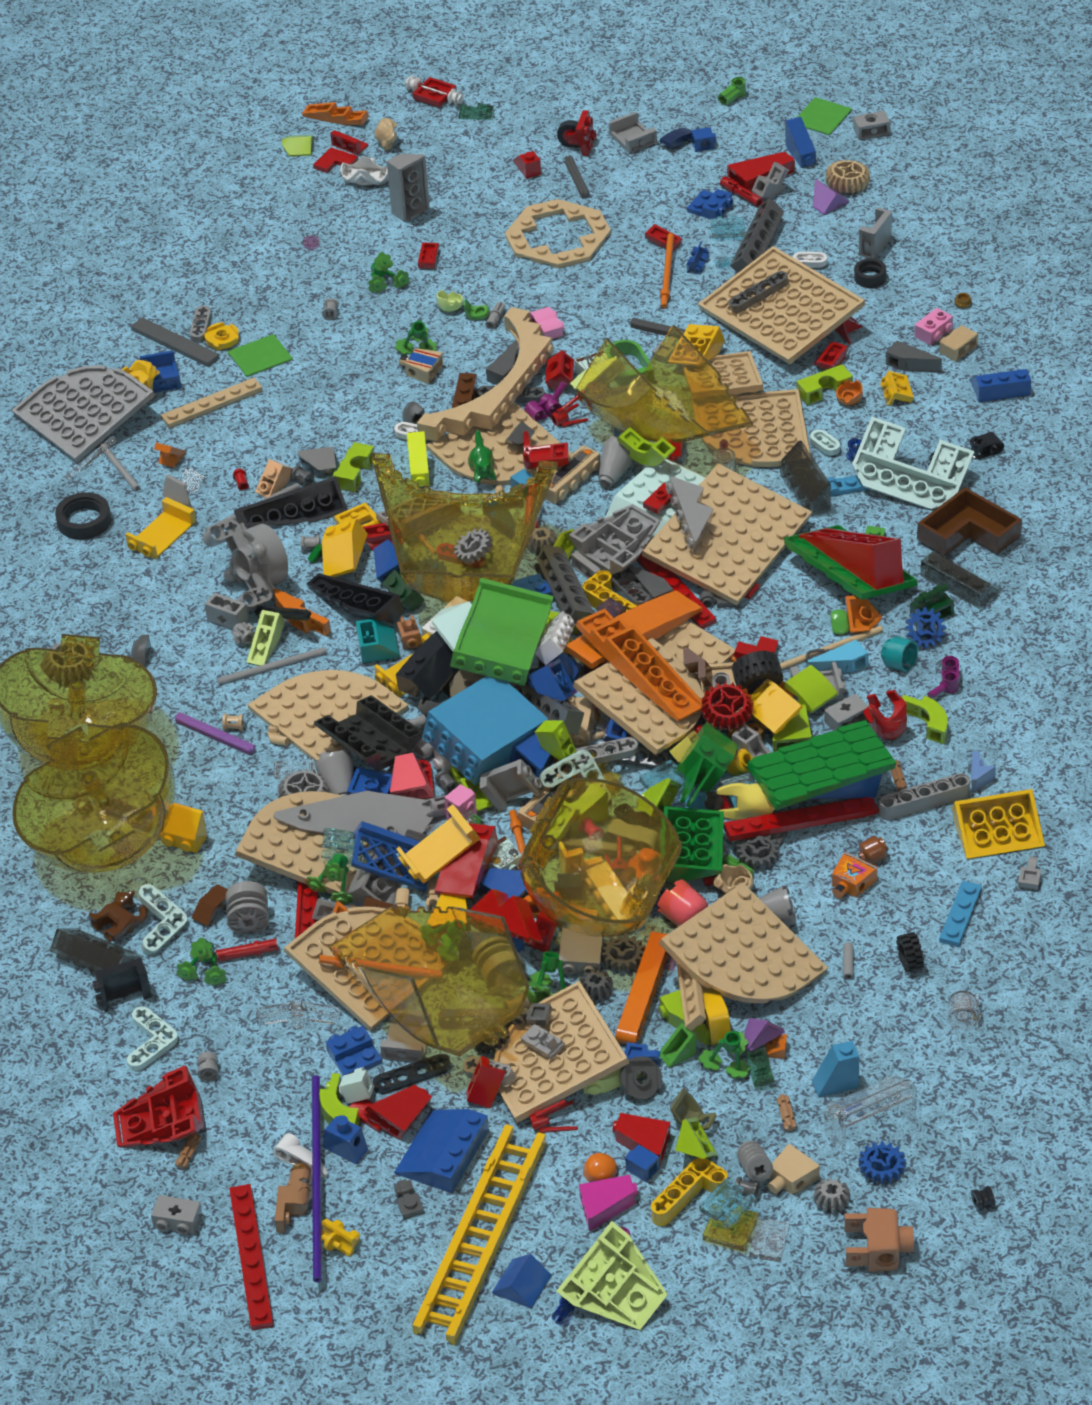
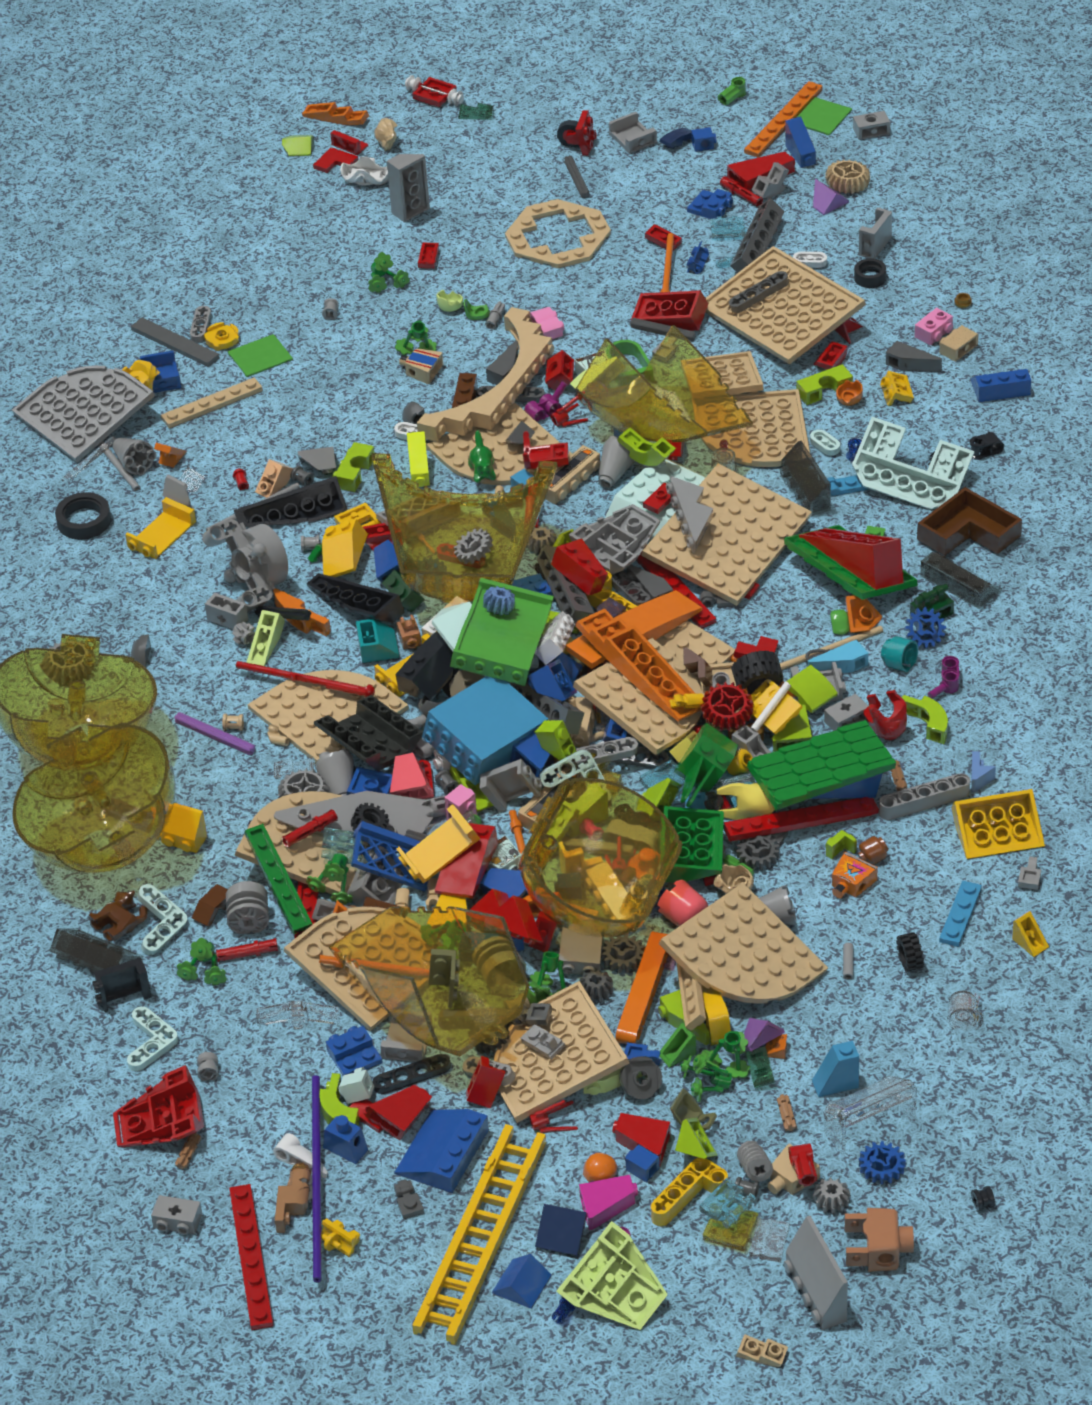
light grey piece [217,647,327,685] -> none
tile [303,235,320,249] -> none
red slope [513,151,541,179] -> none
yellow slope [669,324,725,366] -> none
none -> light grey cone [113,438,156,476]
none -> red bar [236,661,375,698]
none -> green plate [244,824,312,934]
none -> red pin [282,809,338,848]
none -> black tyre [351,803,389,831]
none -> olive bracket [428,949,460,1008]
none -> medium blue gear [483,586,515,616]
none -> dark blue tile [535,1204,588,1256]
none -> red wedge [551,538,608,596]
none -> red slope [631,290,709,331]
none -> yellow bar [669,693,705,708]
none -> plant [680,1051,732,1102]
none -> tan slope [736,1334,788,1367]
none -> orange plate [744,81,823,158]
none -> white bar [751,682,791,732]
none -> light grey slope [784,1216,848,1330]
none -> red piece [788,1143,817,1187]
none -> lime bracket [825,830,857,859]
none -> yellow slope [1012,911,1049,957]

